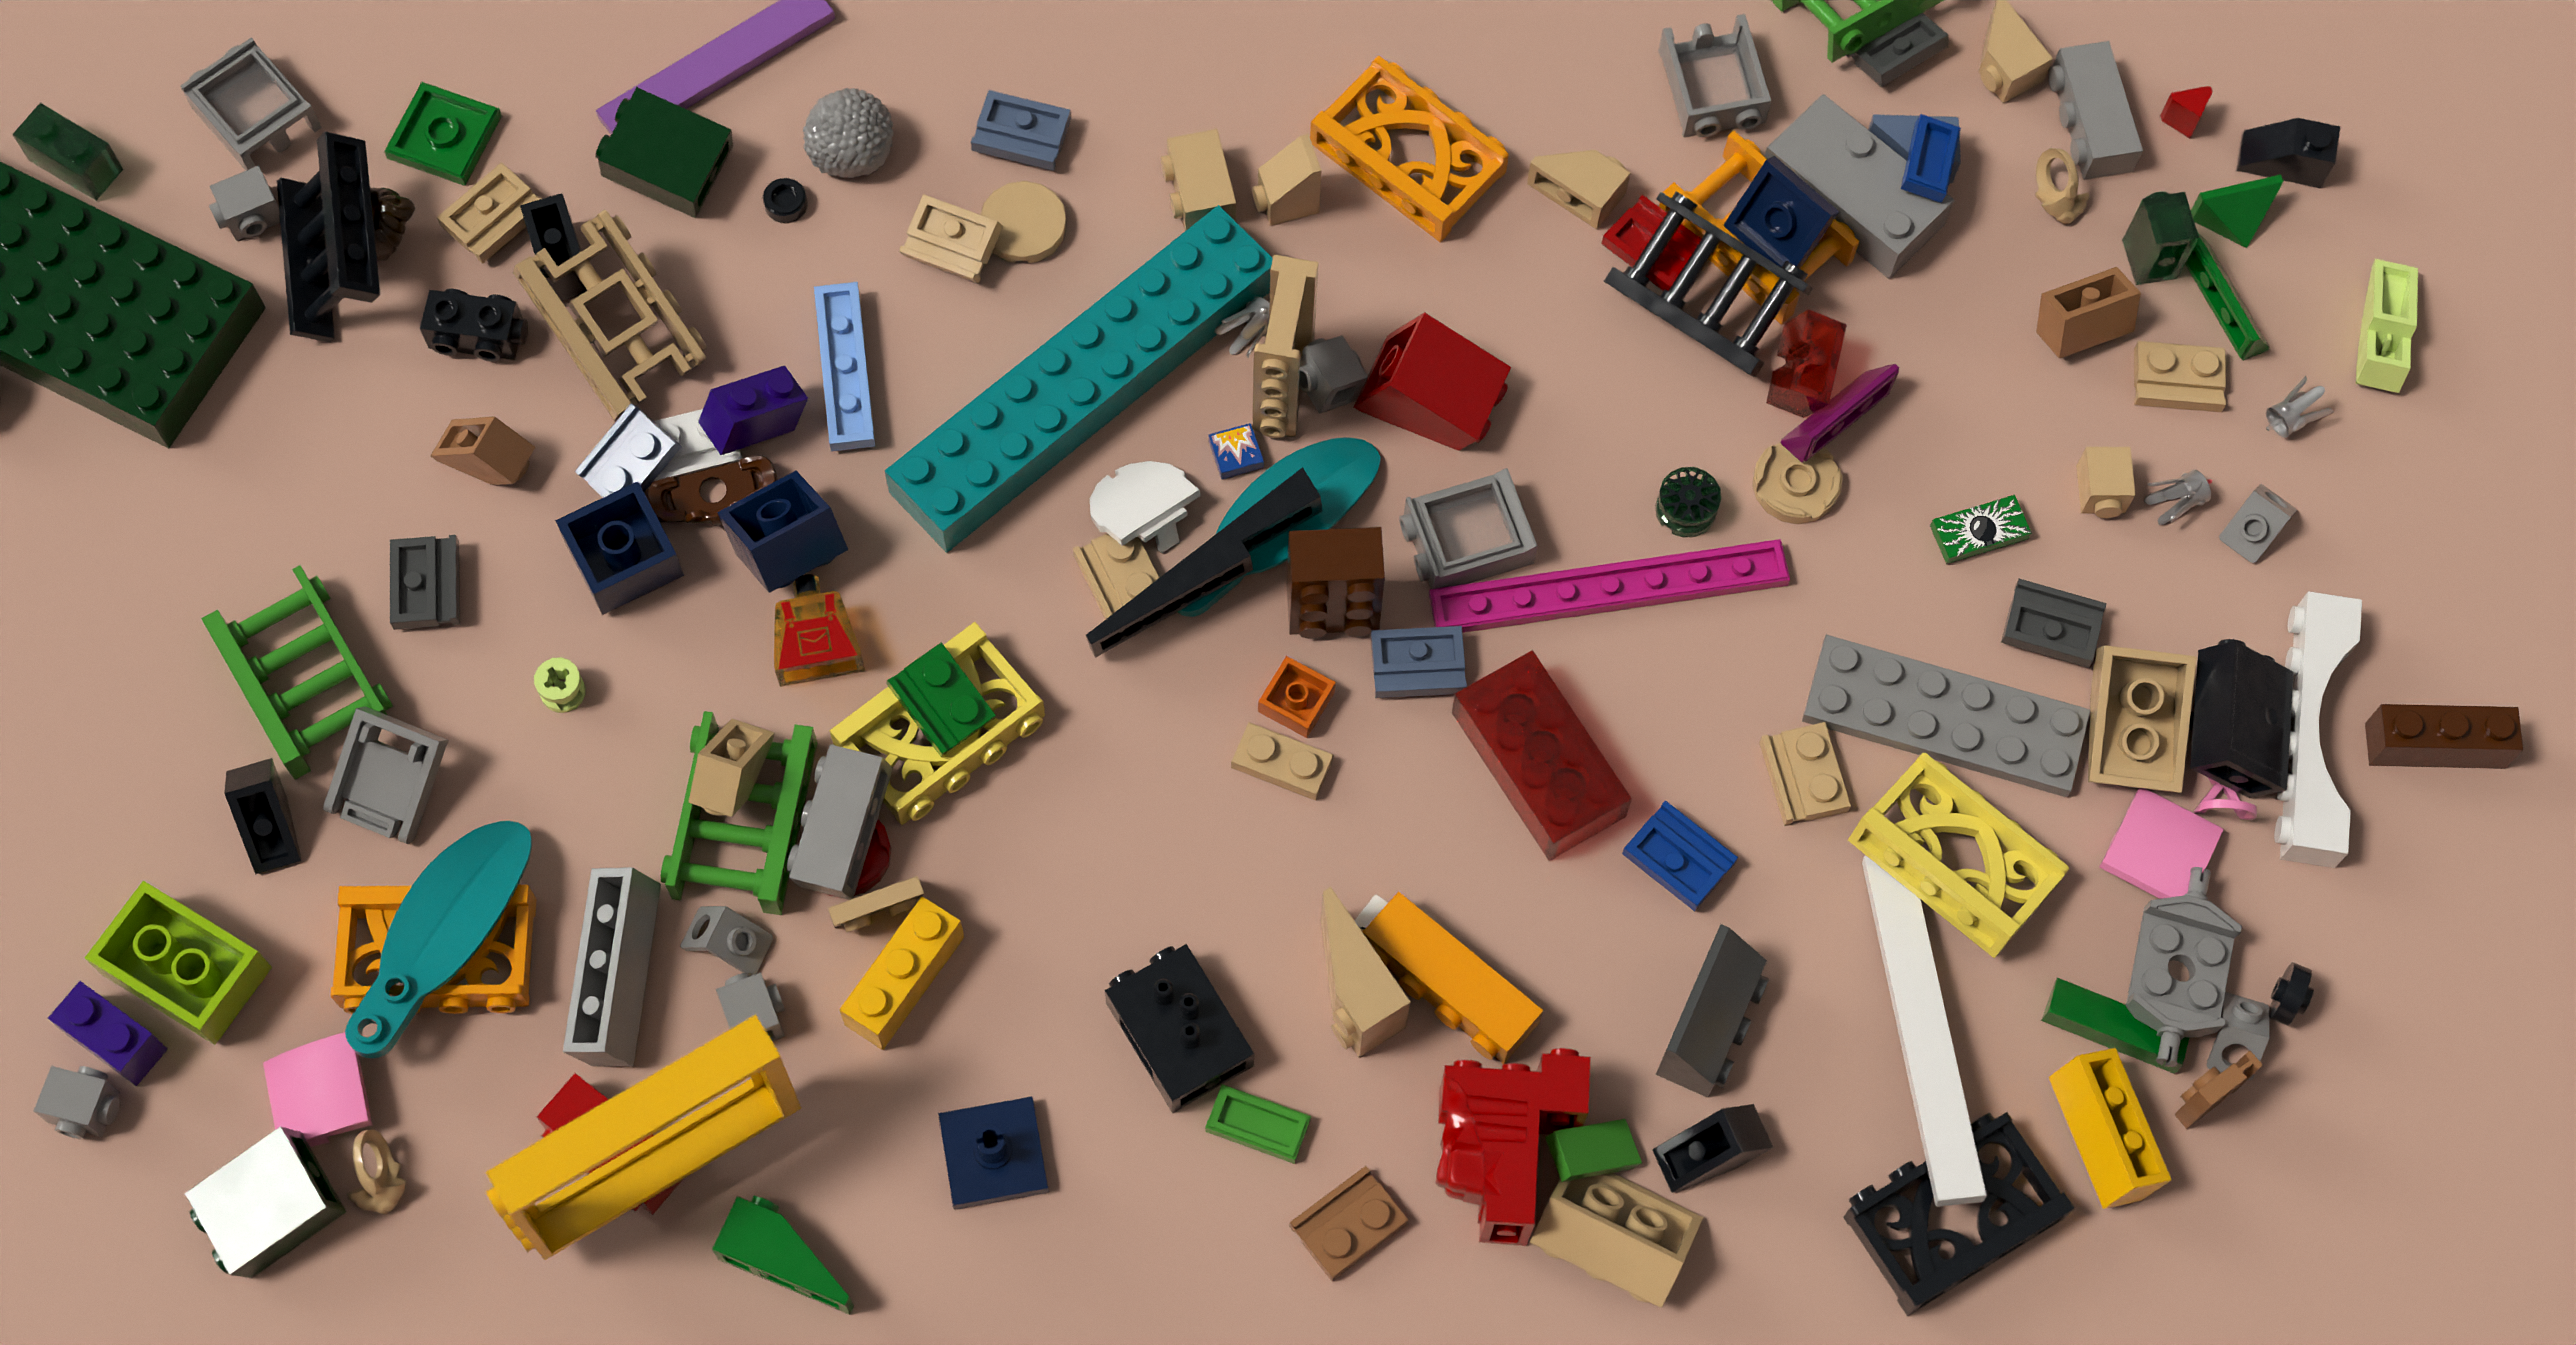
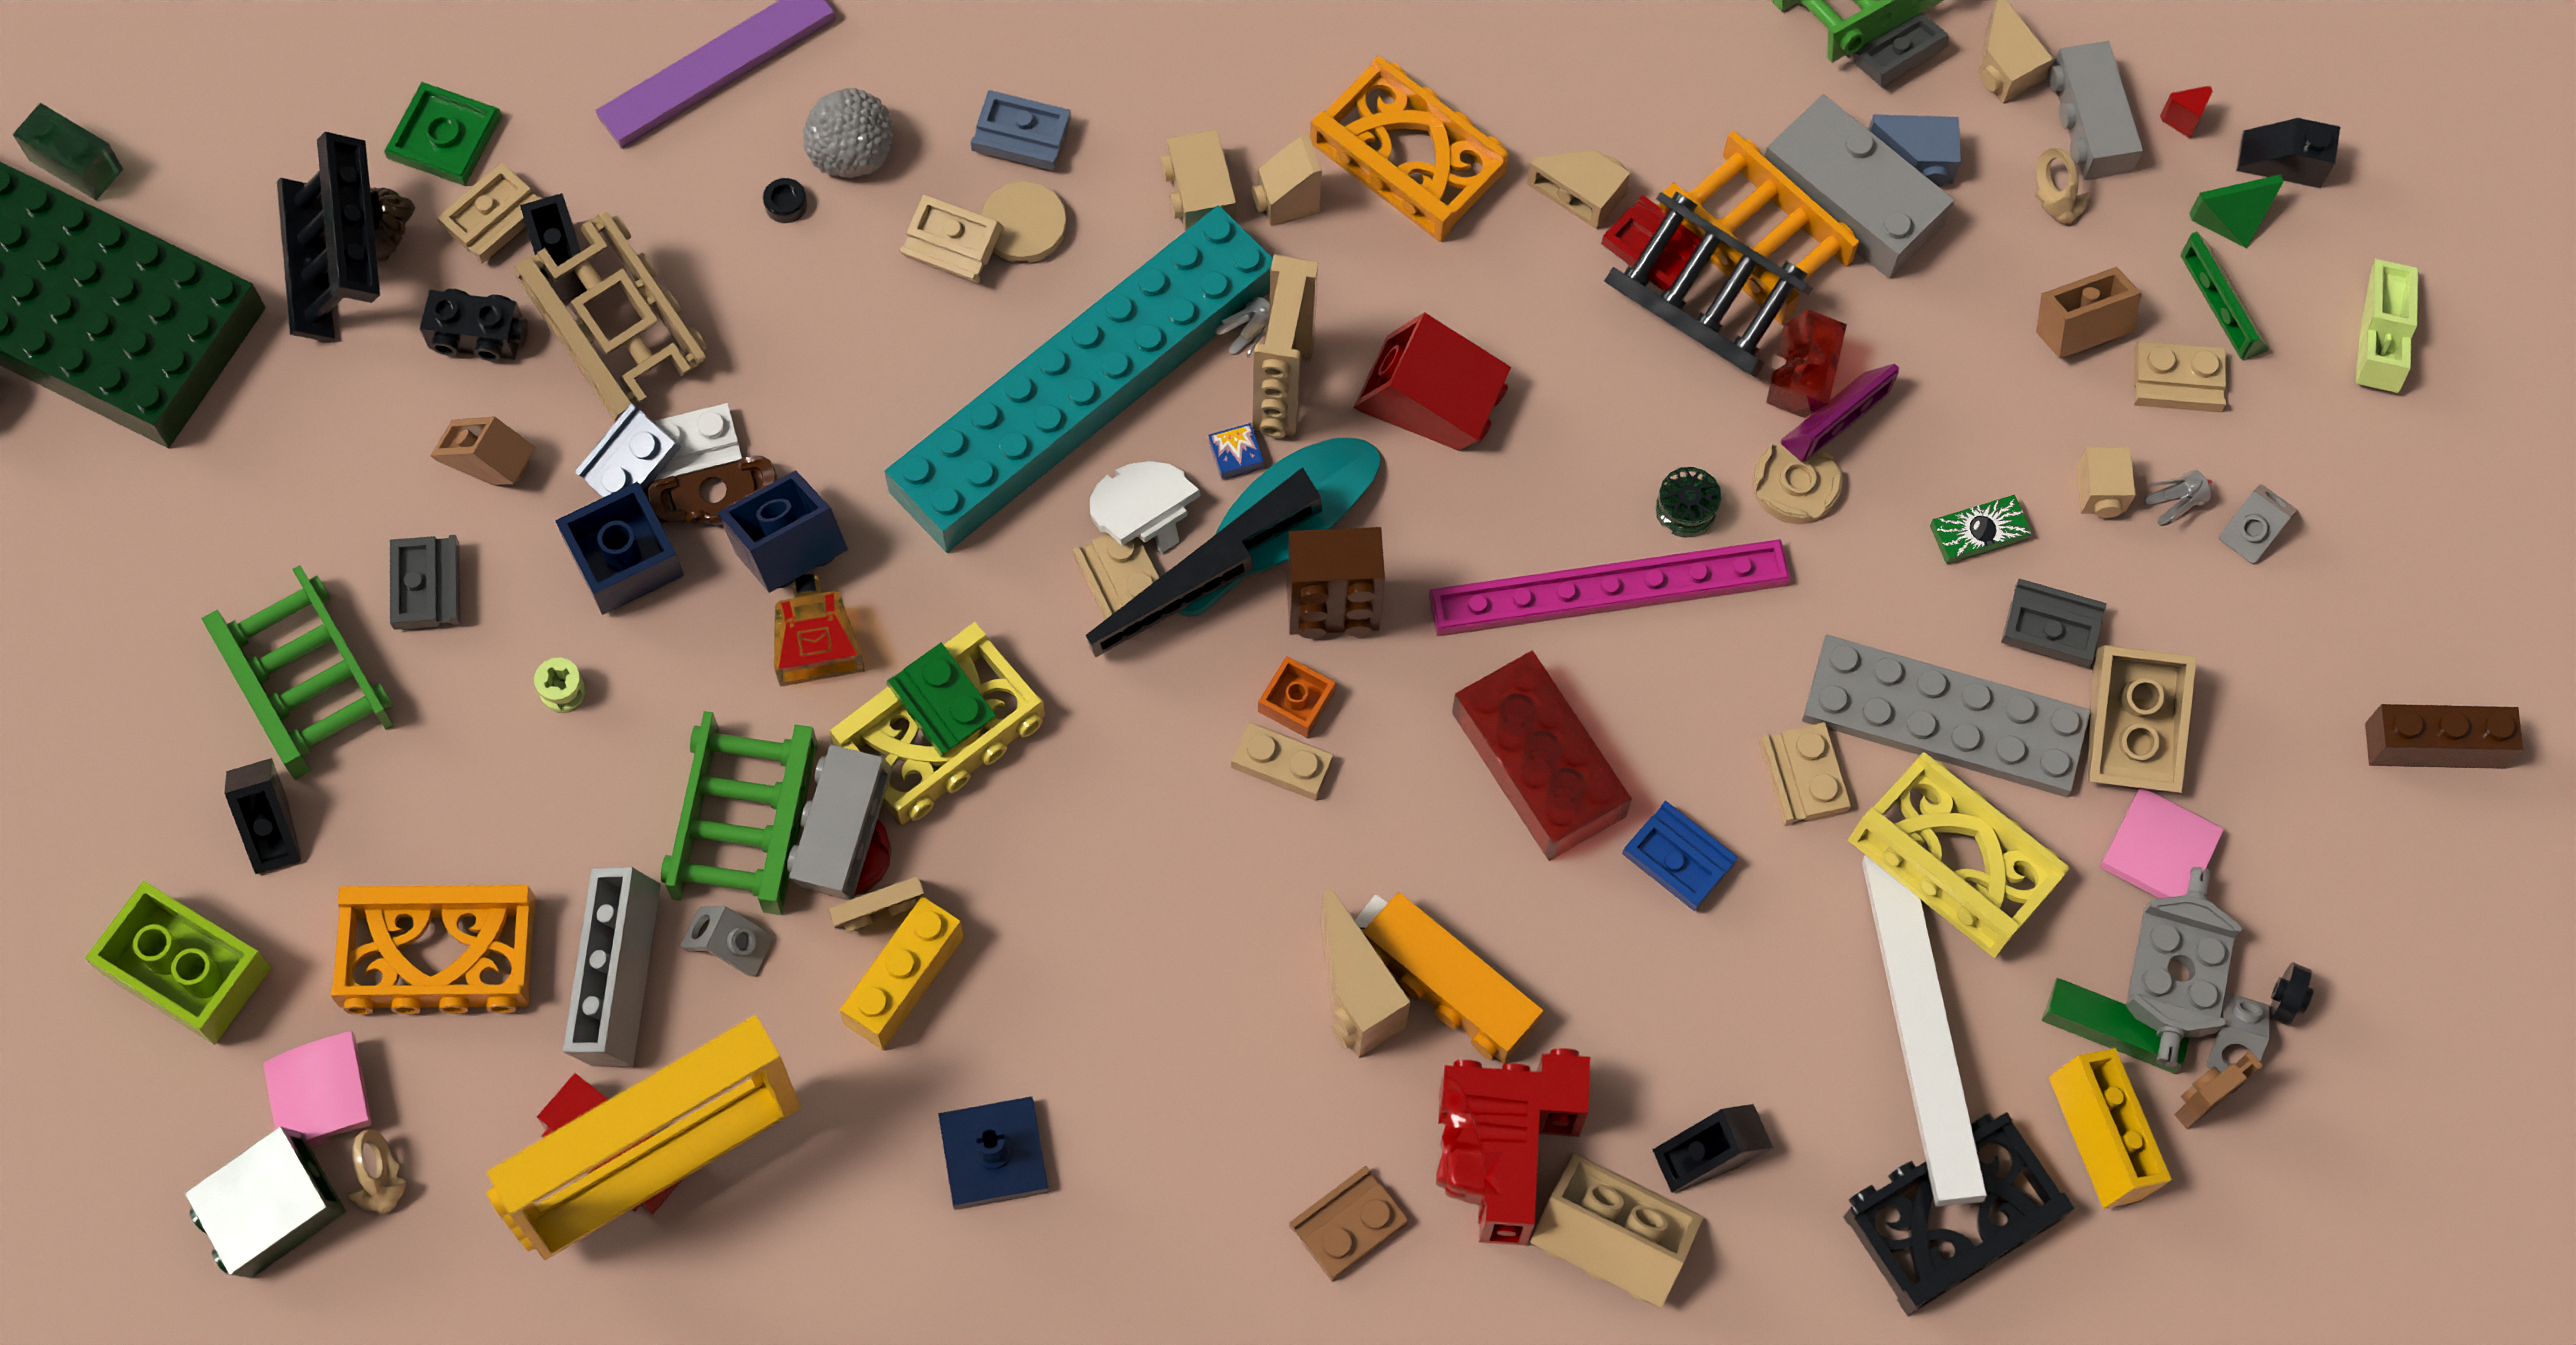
light grey brick [34,1066,120,1140] -> none
dark purple brick [48,981,168,1087] -> none
light grey window [180,37,322,170] -> none
light grey brick [209,165,280,241] -> none
light grey container [323,707,448,844] -> none
teal plant [346,821,532,1059] -> none
dark green brick [596,87,733,218] -> none
tan slope [688,719,775,817] -> none
dark purple brick [698,365,808,455] -> none
green slope [712,1196,854,1315] -> none
light grey brick [716,972,785,1041] -> none
light blue plate [814,282,875,452] -> none
black piece [1105,944,1254,1113] -> none
bright green tile [1205,1084,1311,1164] -> none
light grey brick [1299,335,1368,414] -> none
sand blue plate [1371,626,1467,698] -> none
light grey window [1399,468,1537,589] -> none
bright green tile [1545,1119,1642,1182] -> none
dark grey slope [1655,924,1769,1098] -> none
light grey window [1658,14,1771,138] -> none
dark blue tile [1723,156,1839,269] -> none
blue tile [1900,114,1961,203] -> none
clear green brick [2122,191,2199,285] -> none
black piece [2189,639,2294,798] -> none
bright pink piece [2193,778,2257,820] -> none
flat silver piece [2266,376,2334,438] -> none
white arch [2274,591,2362,868] -> none

